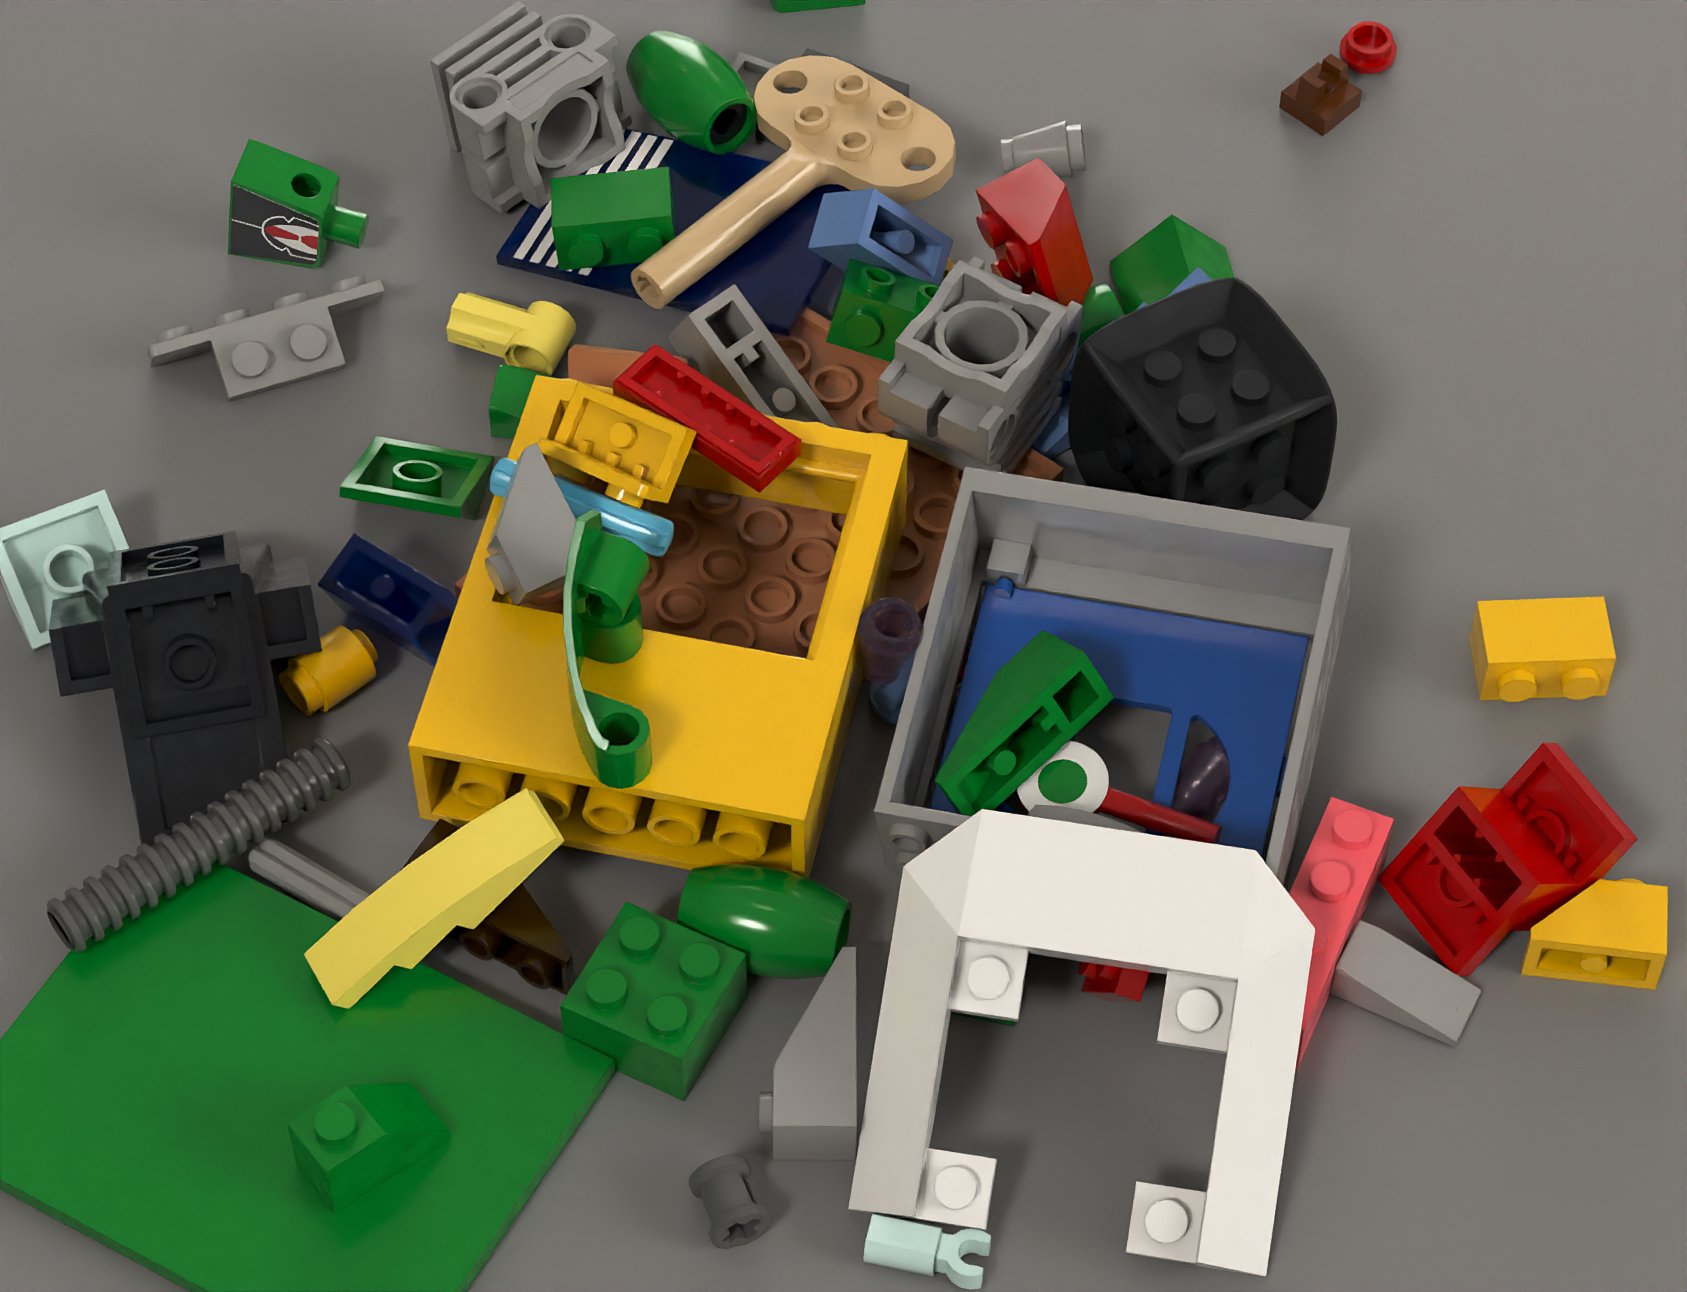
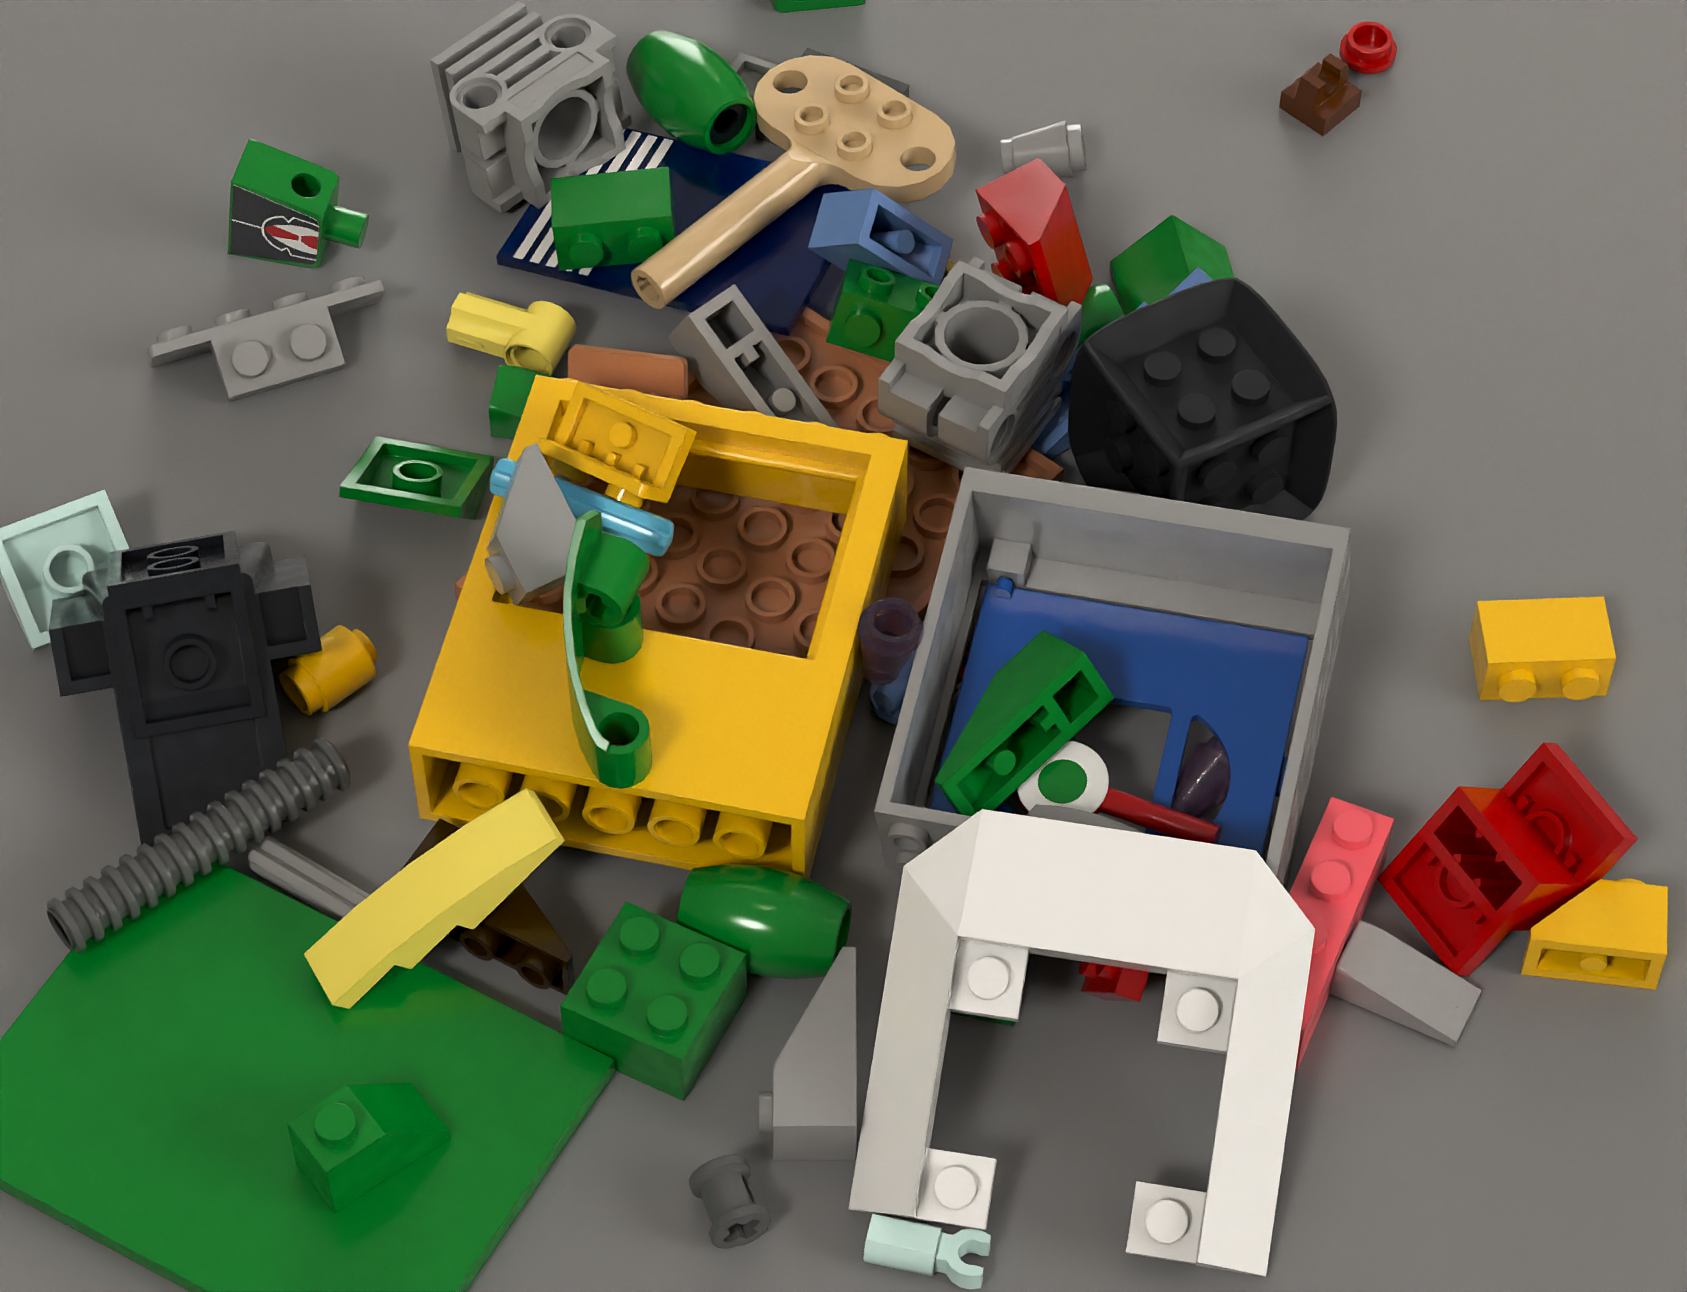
clear blue brick [317,533,458,668] -> none
red plate [613,344,802,493] -> none

